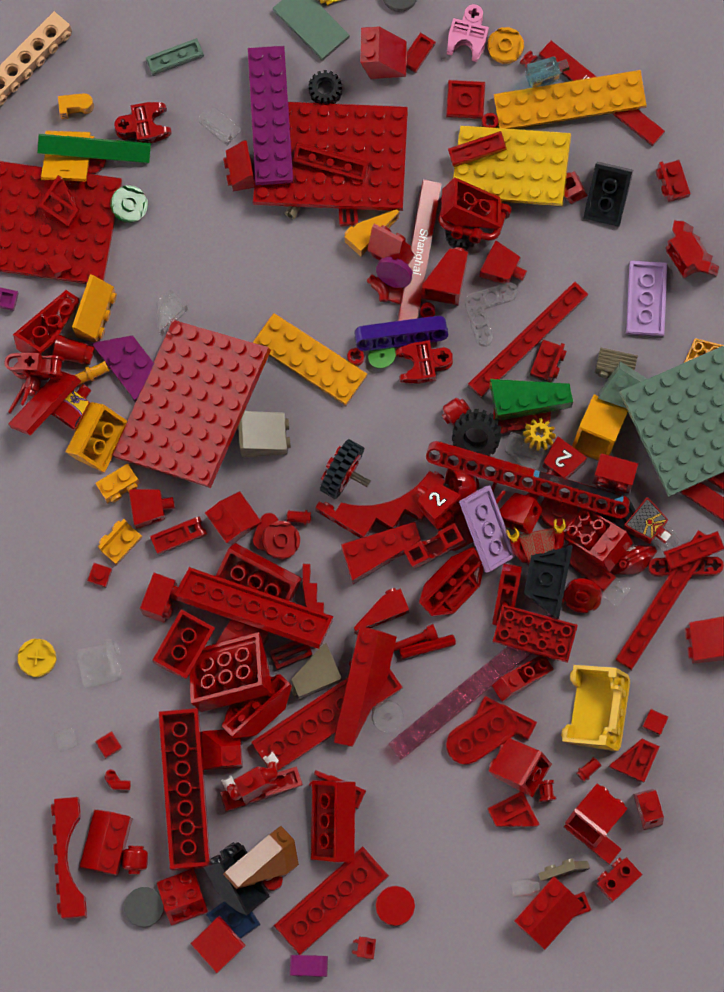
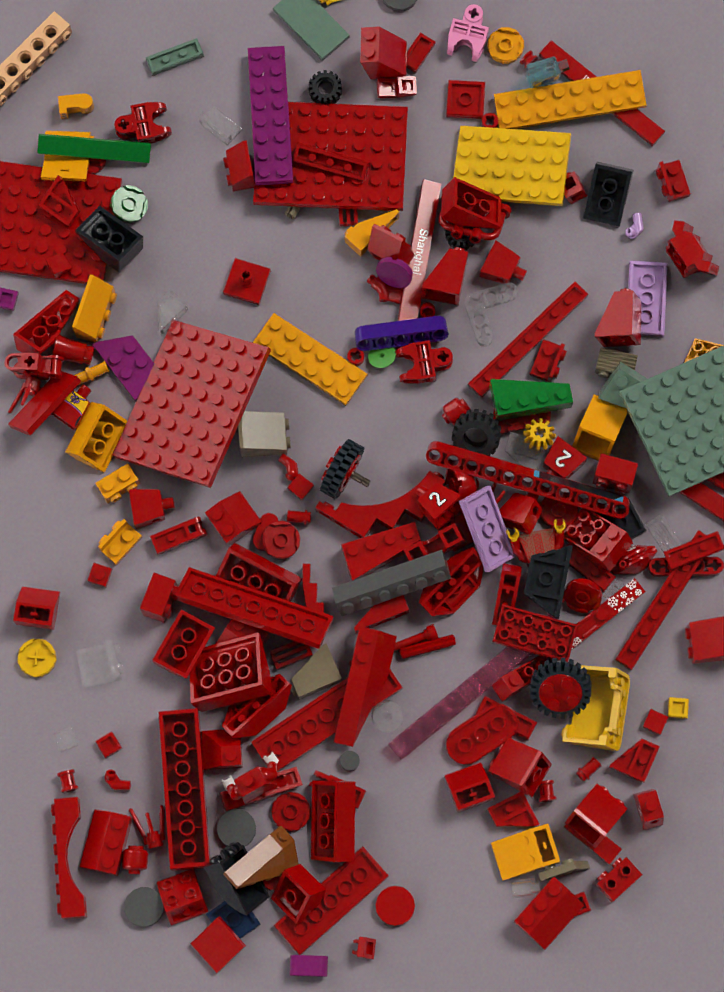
red tile [448,131,507,167] -> none
torso [623,497,672,544] -> none
none -> red slope [13,586,61,630]
none -> red bush [57,769,79,793]
none -> black slope [75,206,143,273]
none -> red plant [129,805,166,849]
none -> dark grey tile [217,809,256,847]
none -> red tile [223,258,271,305]
none -> red tile [271,792,311,832]
none -> red slope [271,864,326,925]
none -> red arm [278,453,299,481]
none -> red tile [287,473,314,501]
none -> dark grey brick [332,550,451,616]
none -> dark grey tile [340,751,360,771]
none -> slope [377,76,417,98]
none -> red slope [444,762,495,813]
none -> light orange slope [491,824,560,881]
none -> wheel [530,658,591,719]
none -> red piece [571,578,646,650]
none -> red slope [595,288,641,347]
none -> lavender arm [625,213,644,239]
none -> yellow tile [668,697,689,719]

